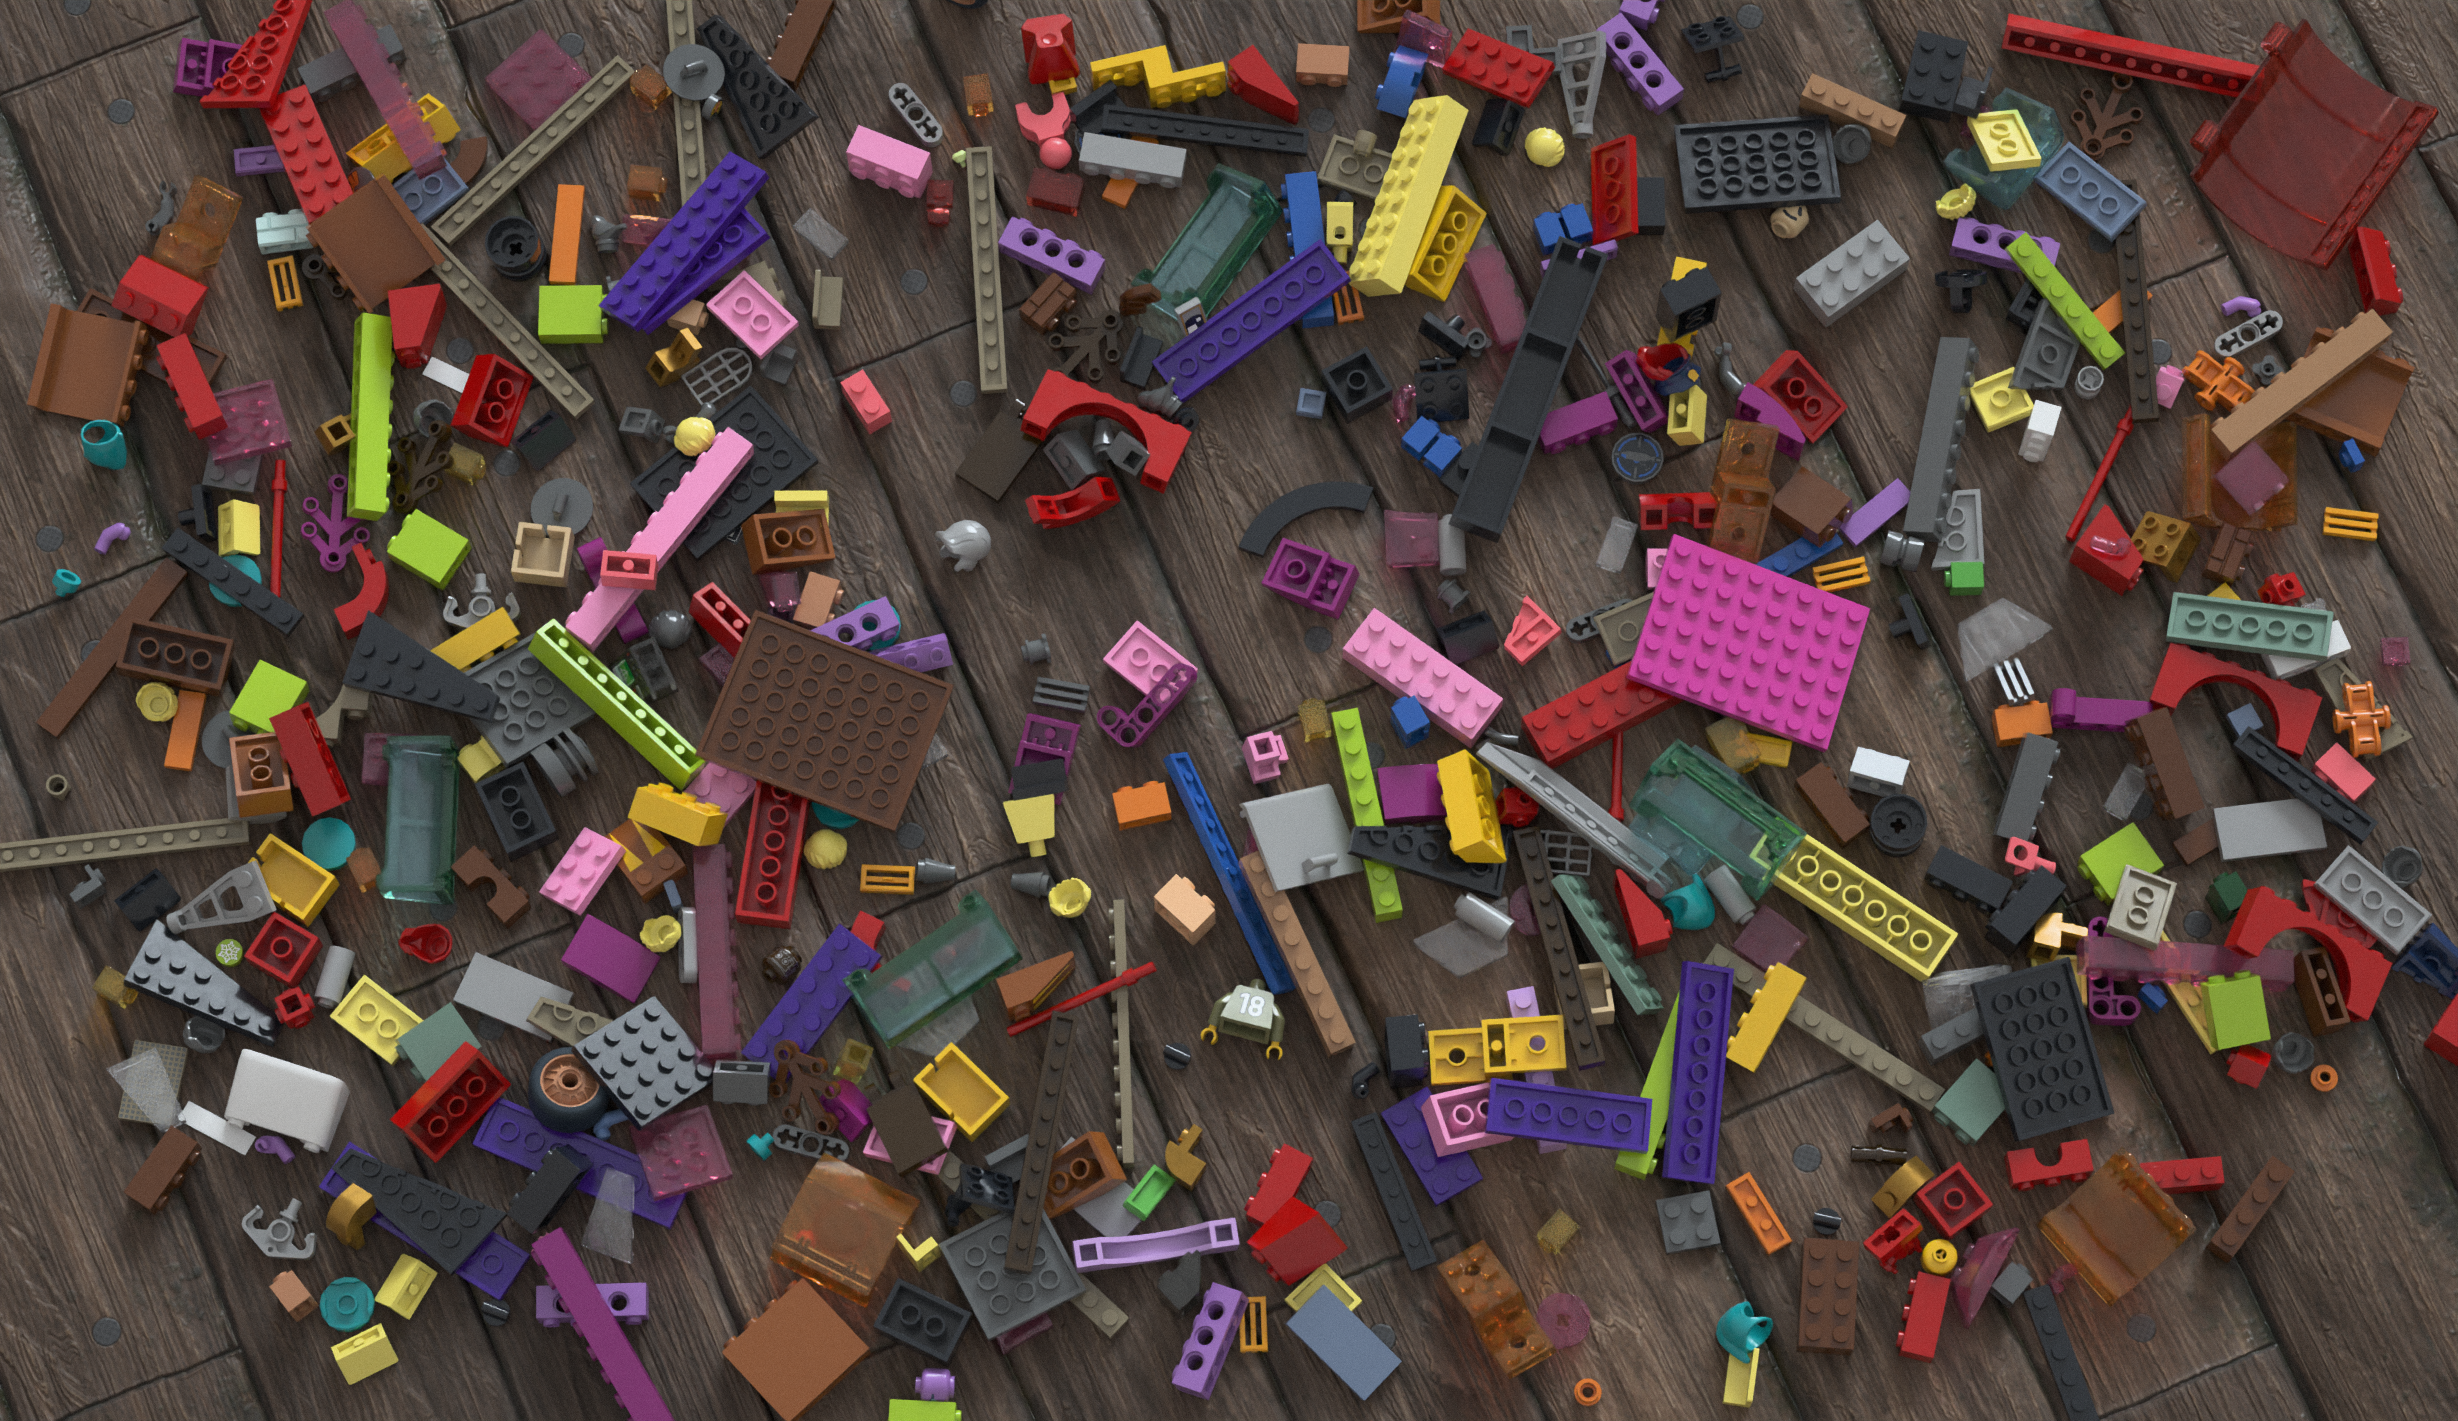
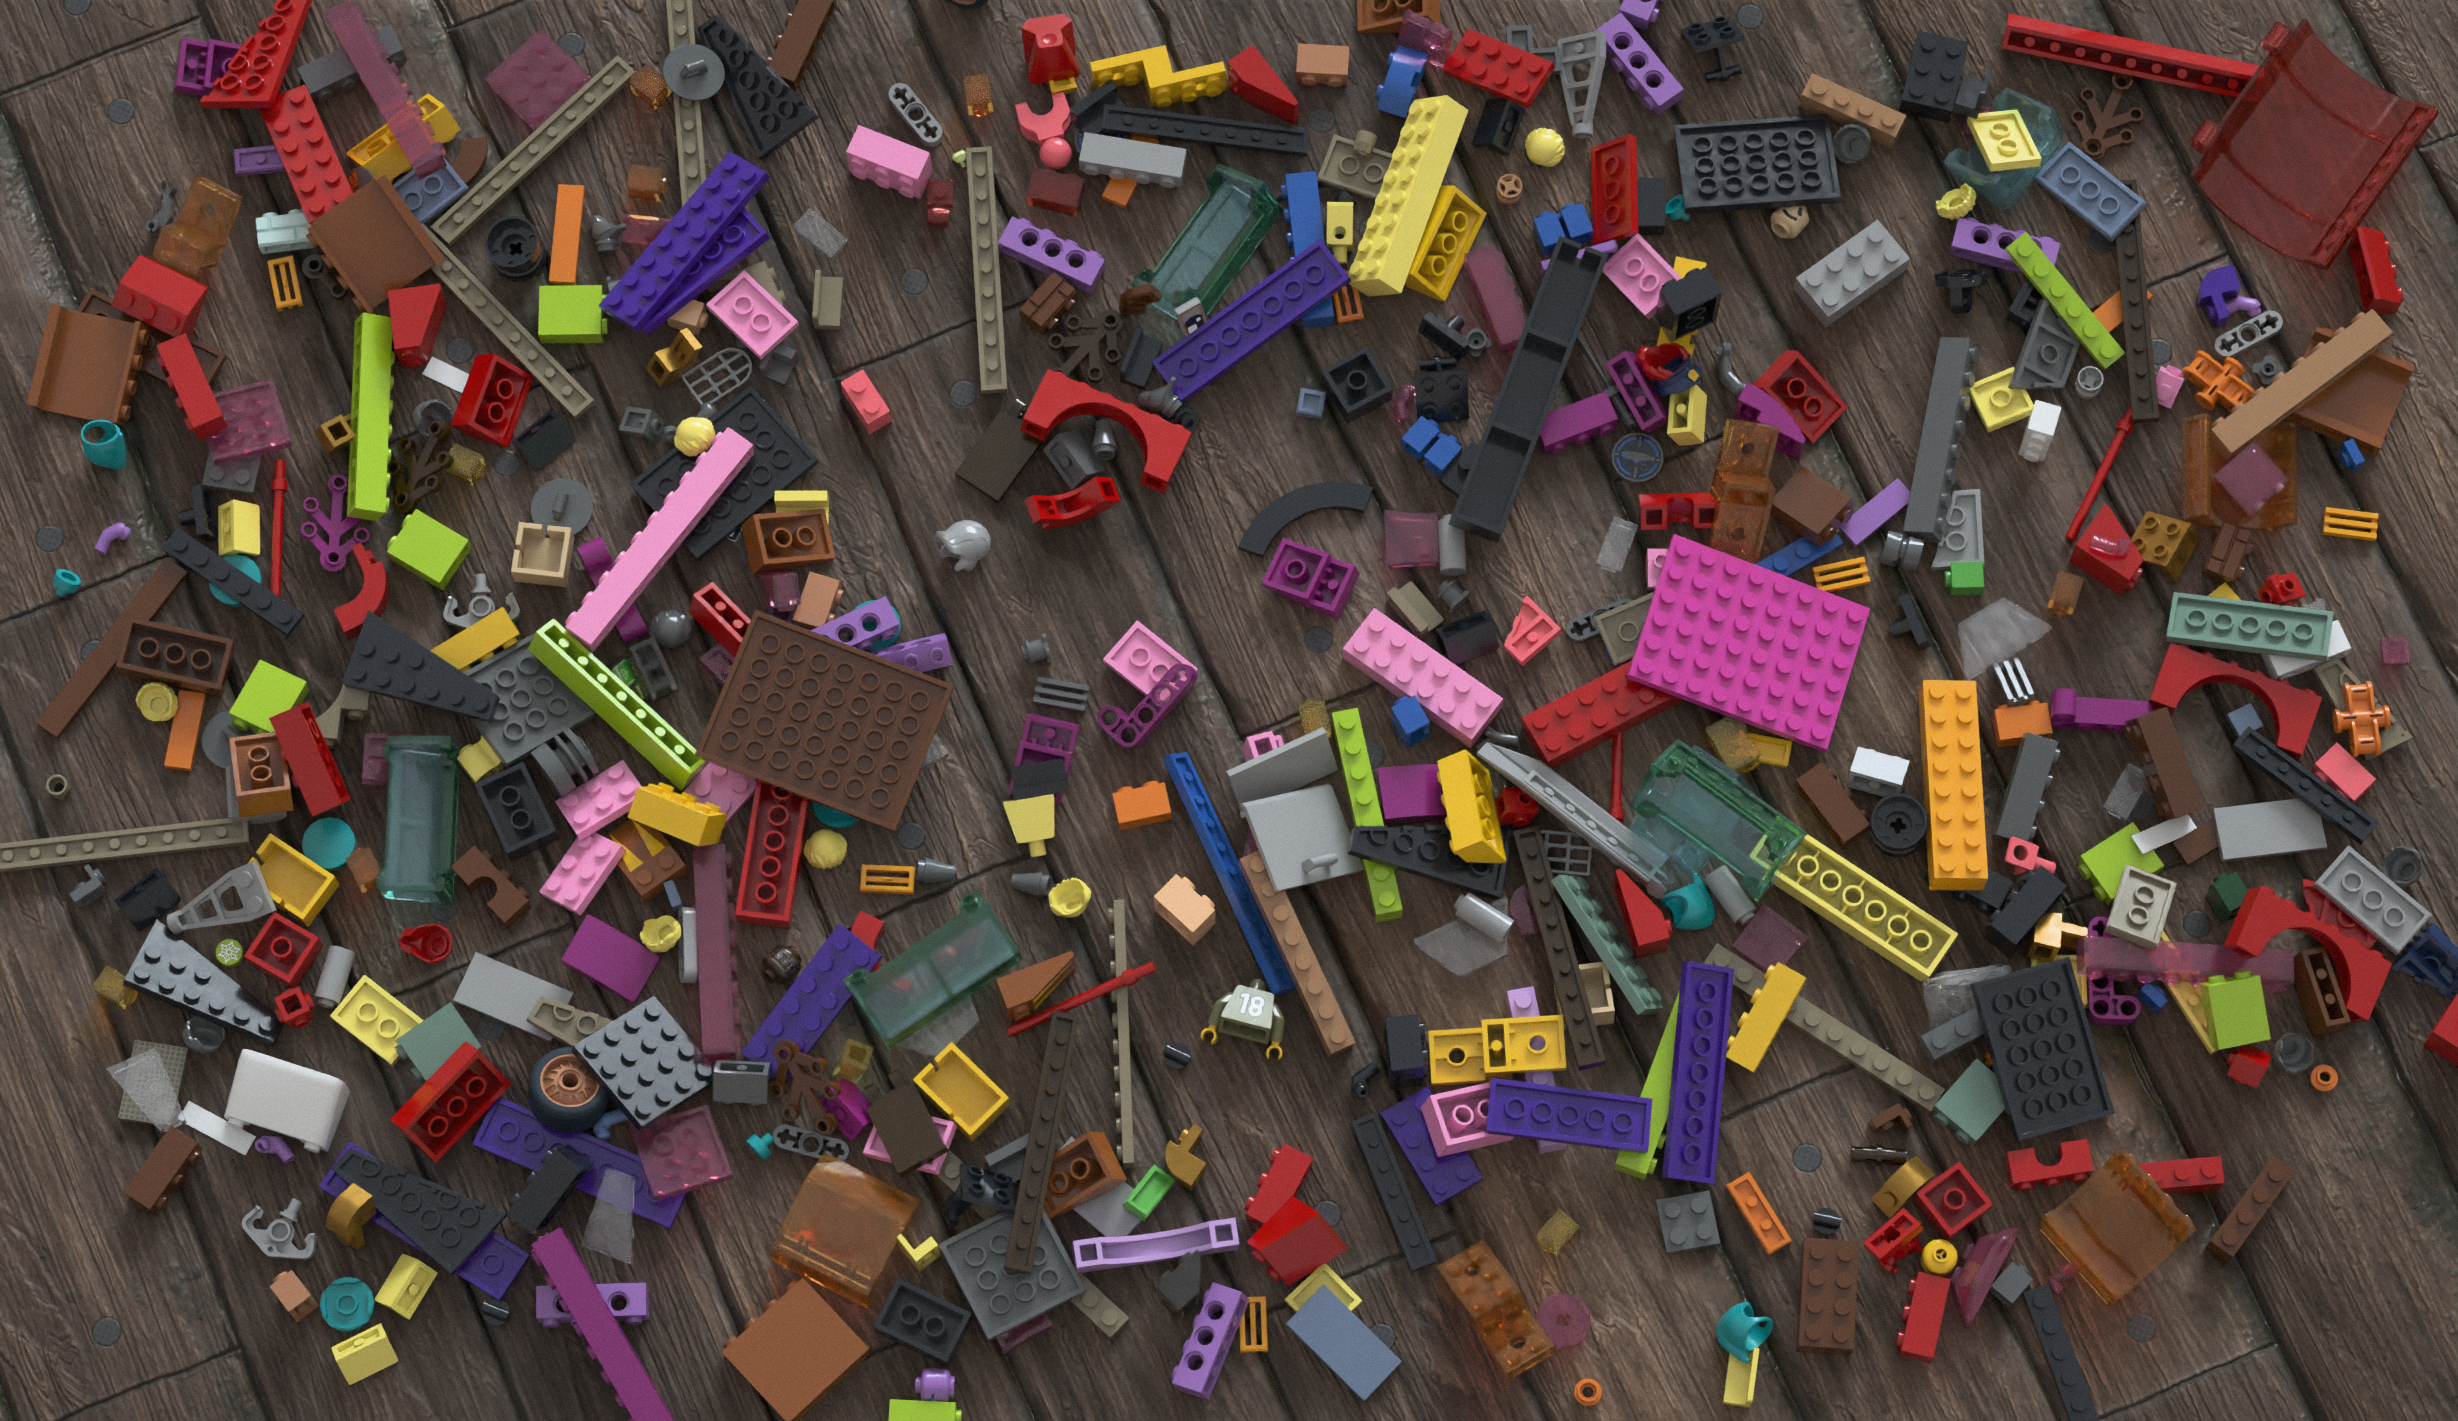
coral brick [600,550,658,590] -> none
dark grey tile [701,94,723,121] -> none
dark grey brick [1106,431,1150,476] -> none
none -> bright pink plate [555,760,642,841]
none -> light grey tile [1226,727,1338,812]
none -> dark tan panel [1386,581,1443,640]
none -> medium nougat wheel [1496,174,1523,205]
none -> bright pink plate [1602,234,1682,319]
none -> teal tile [1665,194,1691,222]
none -> light orange brick [1918,680,1988,890]
none -> clear orange brick [2047,570,2084,615]
none -> white sticker [2131,815,2197,854]
none -> dark purple brick [2196,264,2241,328]

